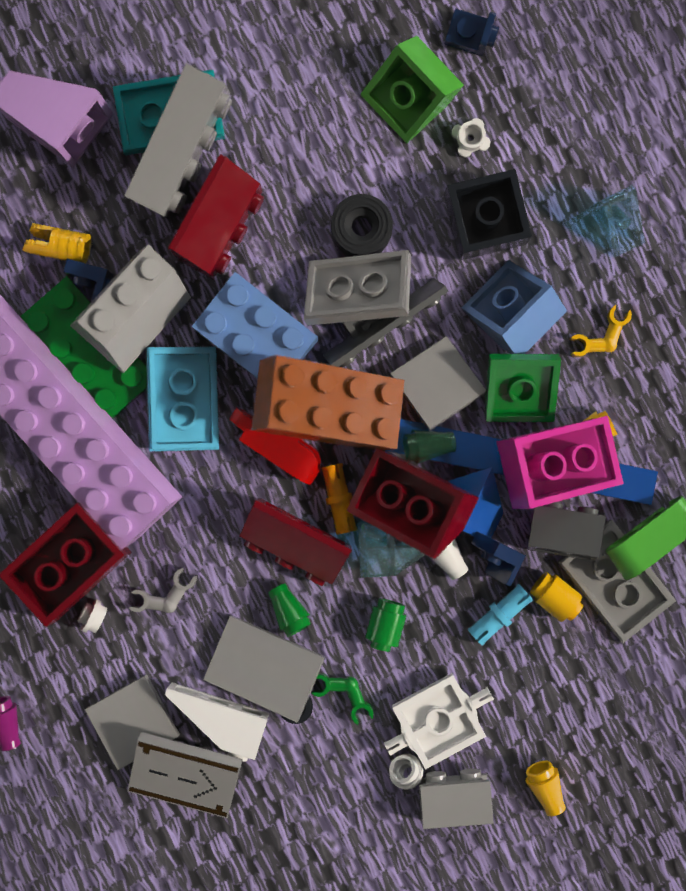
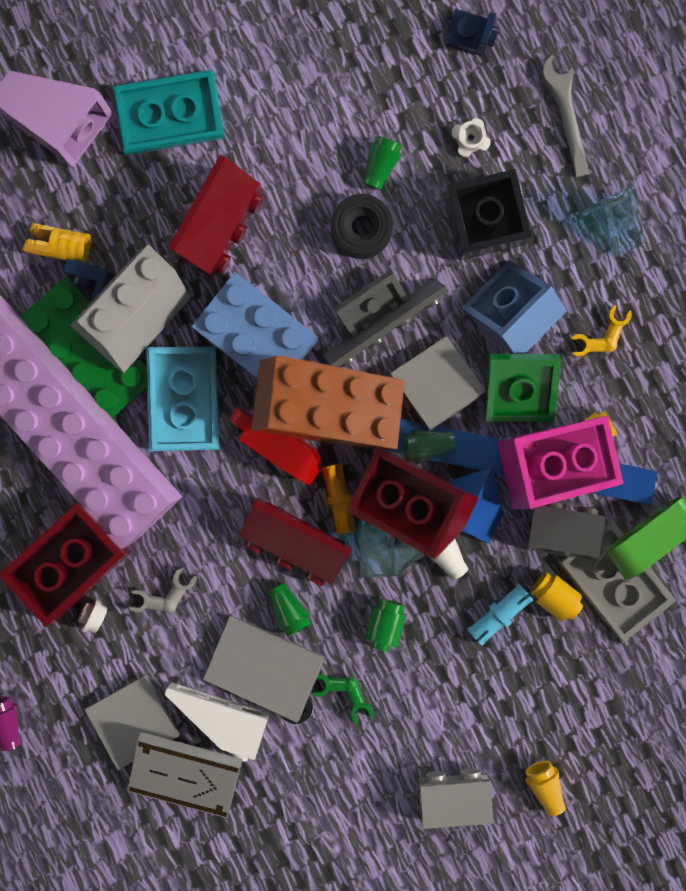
light grey brick [124,63,232,217] -> none
light grey tile [304,250,411,326] -> none
bright green slope [360,36,464,144] -> none
white plate [384,673,494,769] -> none
white plate [389,754,423,790] -> none
dark blue bracket [471,532,526,586] -> none
none -> green cone [363,136,402,190]
none -> light grey piece [541,56,590,177]

